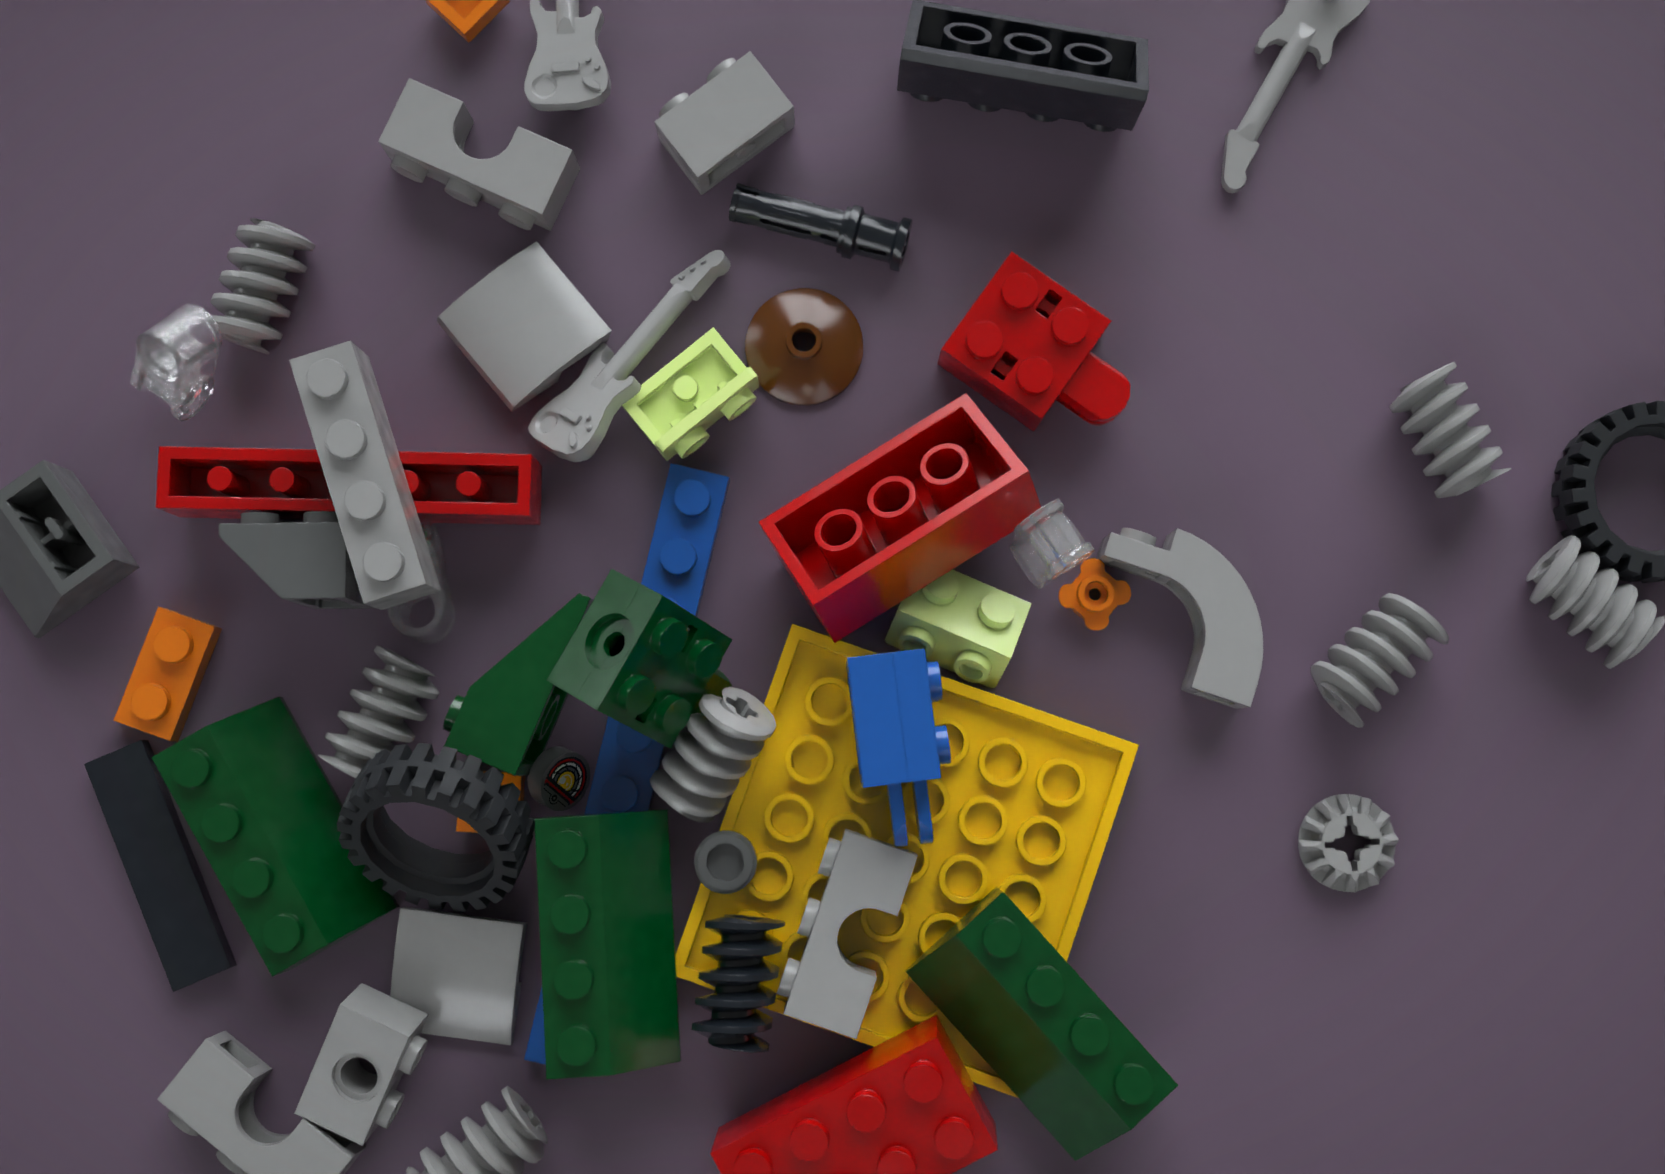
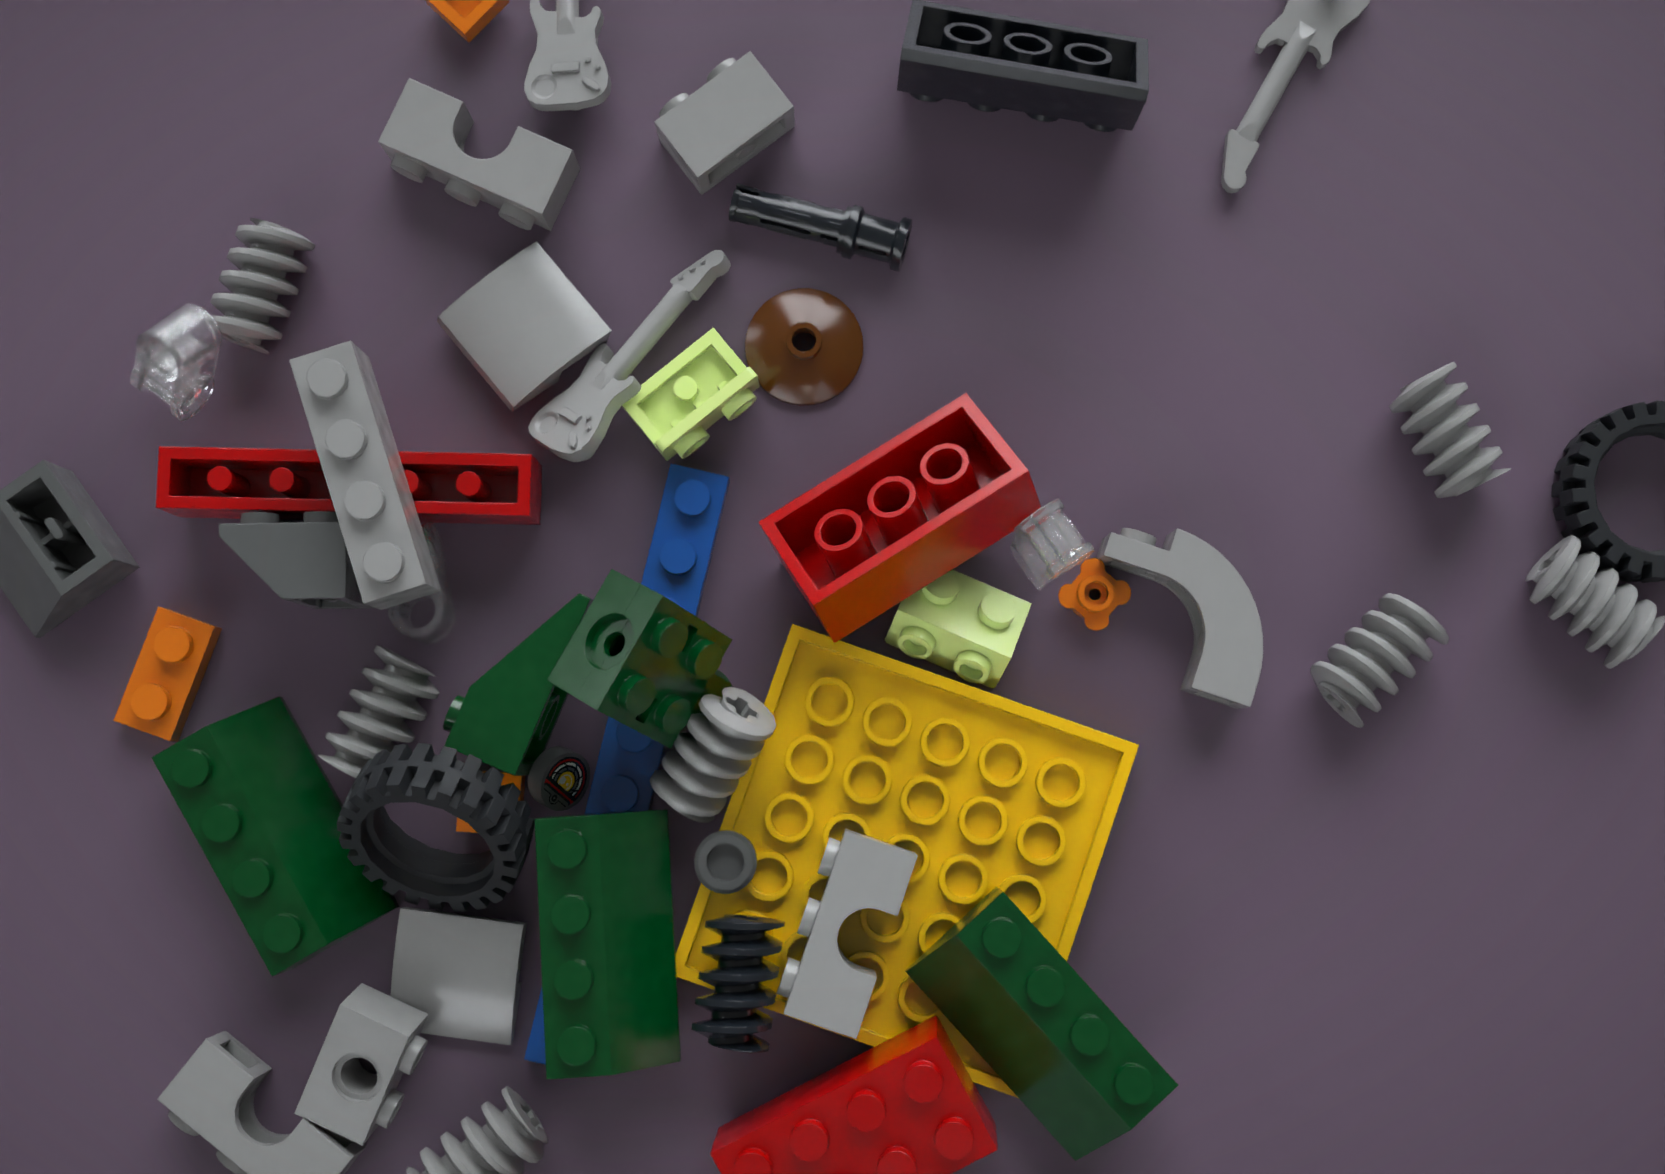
black tile [84,740,237,992] -> none
blue brick [846,648,951,847] -> none
red brick [937,251,1130,432] -> none
light grey gear [1298,794,1399,893] -> none

